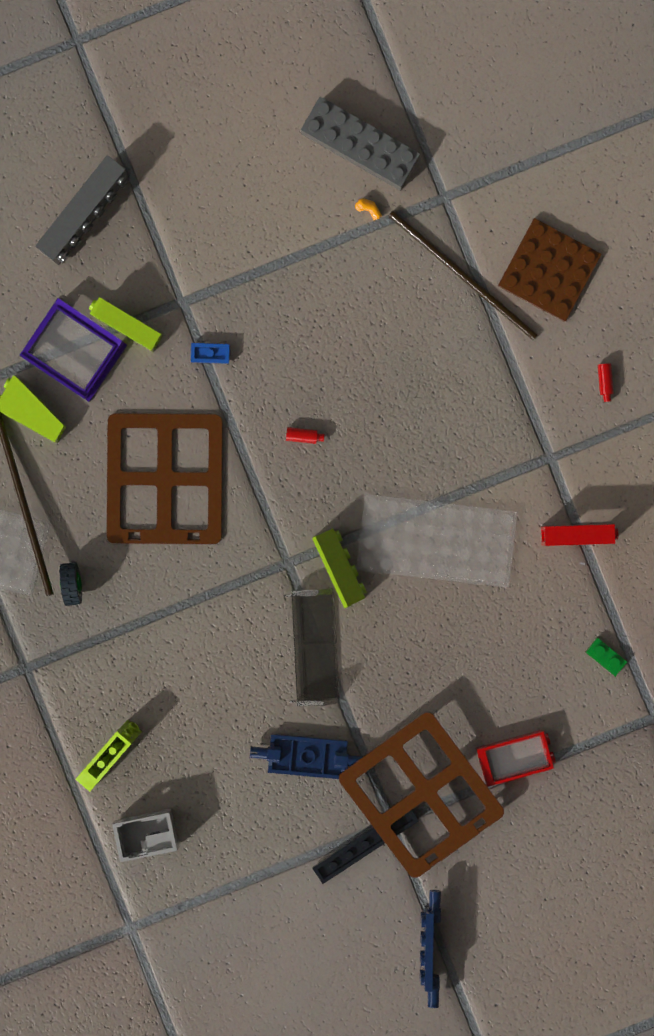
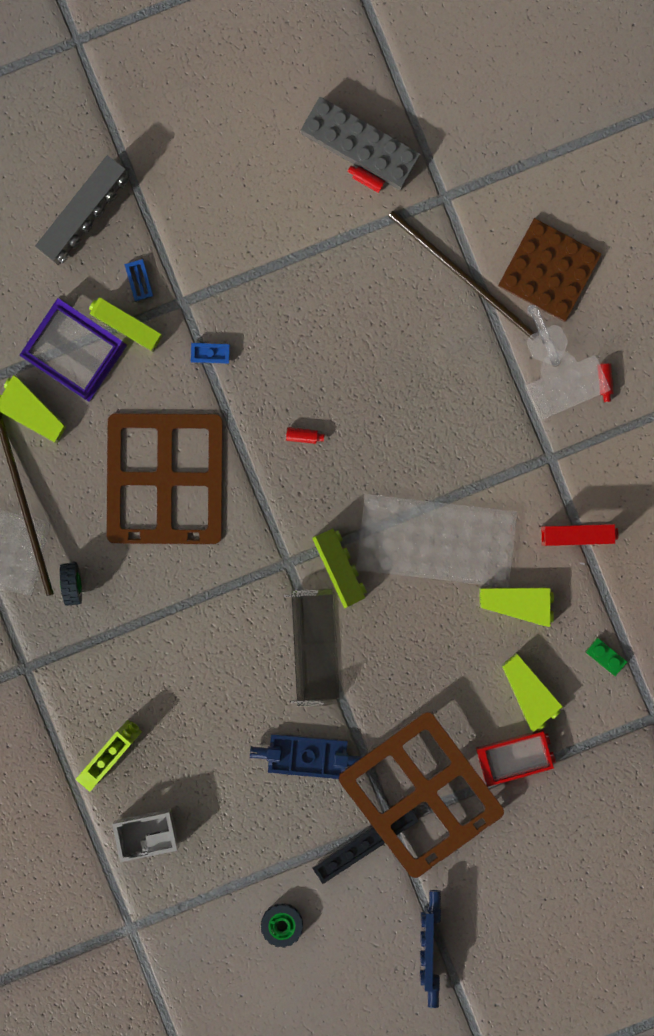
light orange arm [355,198,382,221] -> none
none -> blue tile [124,259,154,302]
none -> black wheel [261,903,303,948]
none -> red cylinder [347,165,385,193]
none -> lime slope [479,588,554,627]
none -> lime slope [501,653,562,732]
none -> clear plate [525,304,611,421]

